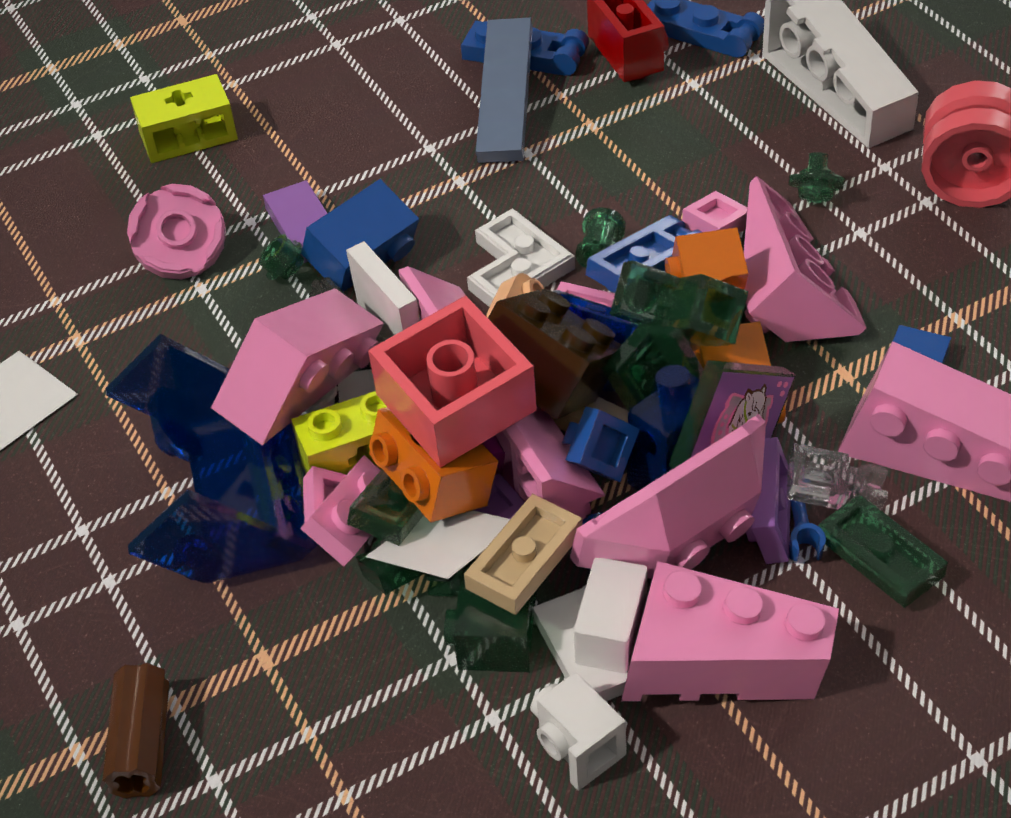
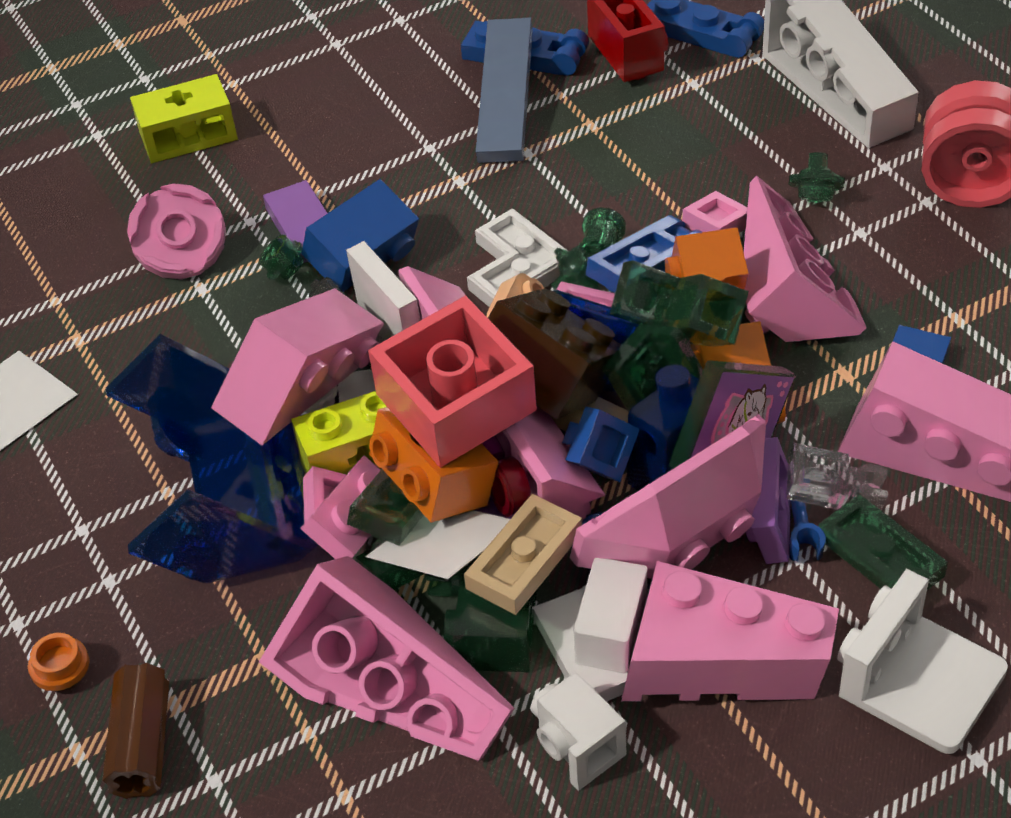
none -> orange plate [28,633,90,691]
none -> bright pink wedge [259,556,515,761]
none -> dark red tile [491,456,531,517]
none -> clear green plant [551,246,601,291]
none -> white bracket [837,568,1008,754]

